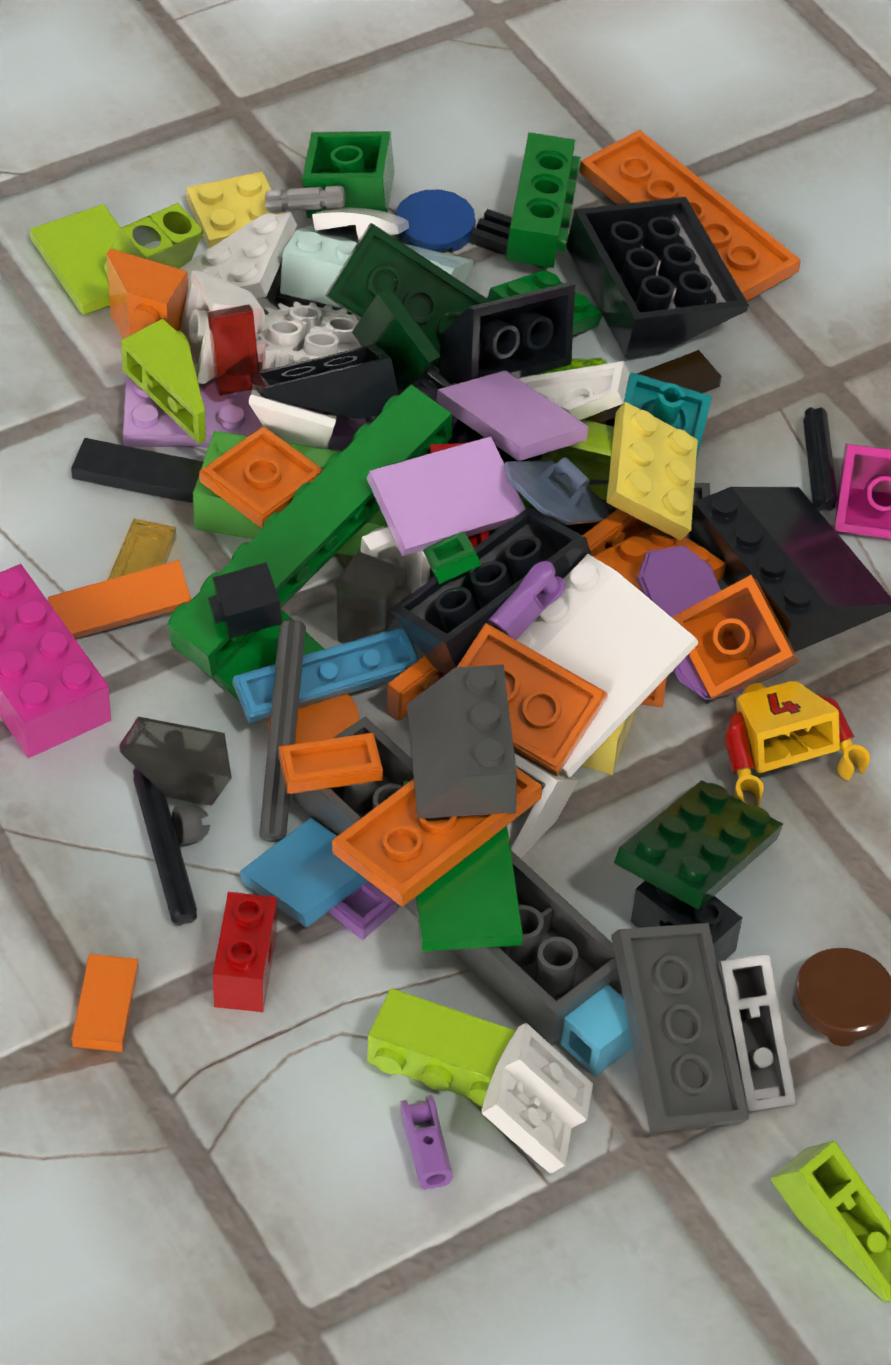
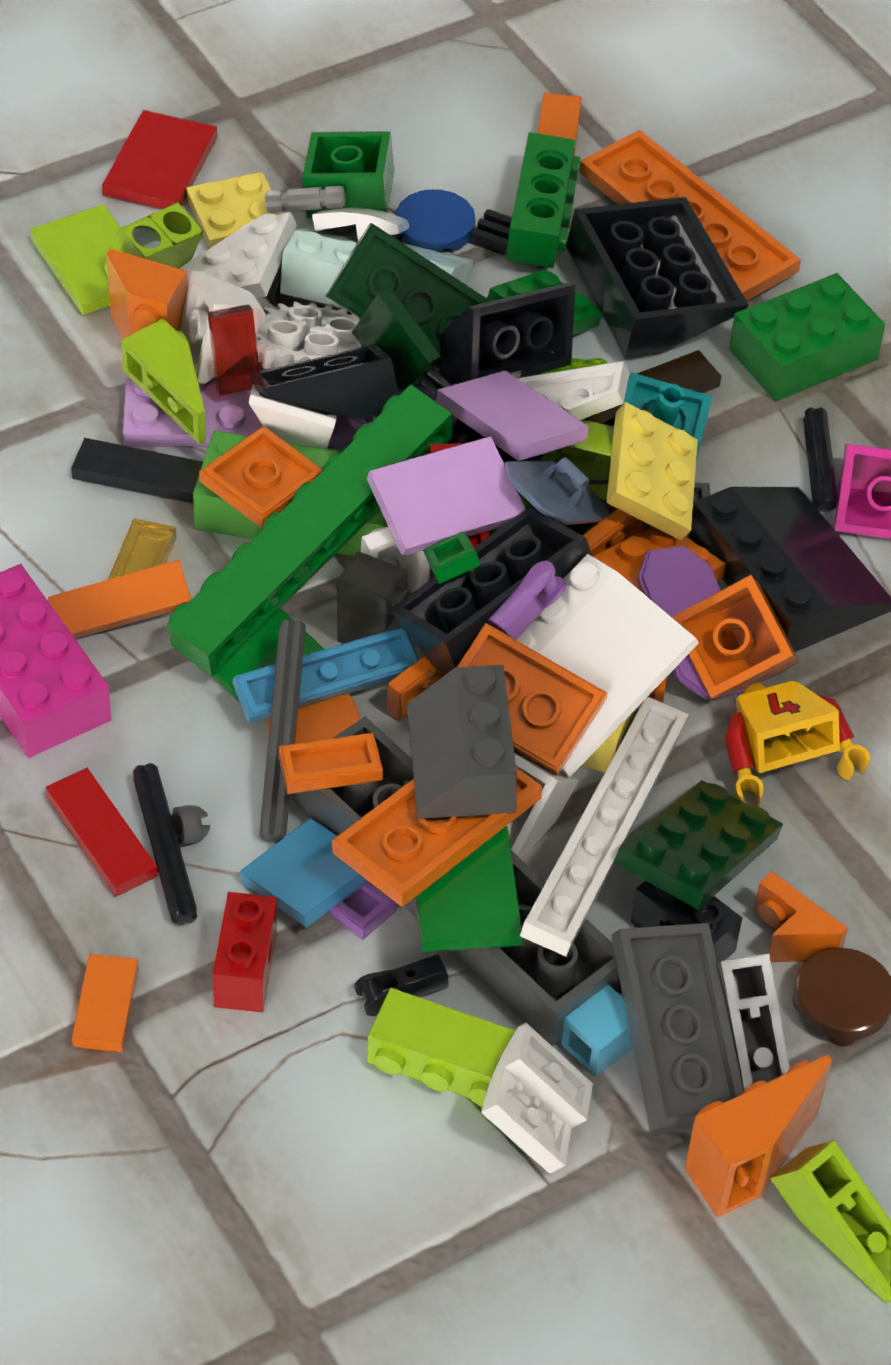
clear smoke slope [119,716,232,806] -> none
black brick [208,562,282,639] -> none
medium lavender bar [400,1095,453,1190] -> none
none -> red tile [45,767,158,897]
none -> red tile [102,110,218,209]
none -> black bar [354,954,449,1016]
none -> white plate [520,697,689,956]
none -> orange tile [538,93,582,156]
none -> orange slope [685,1055,832,1218]
none -> green brick [729,273,885,402]
none -> orange slope [754,871,848,962]

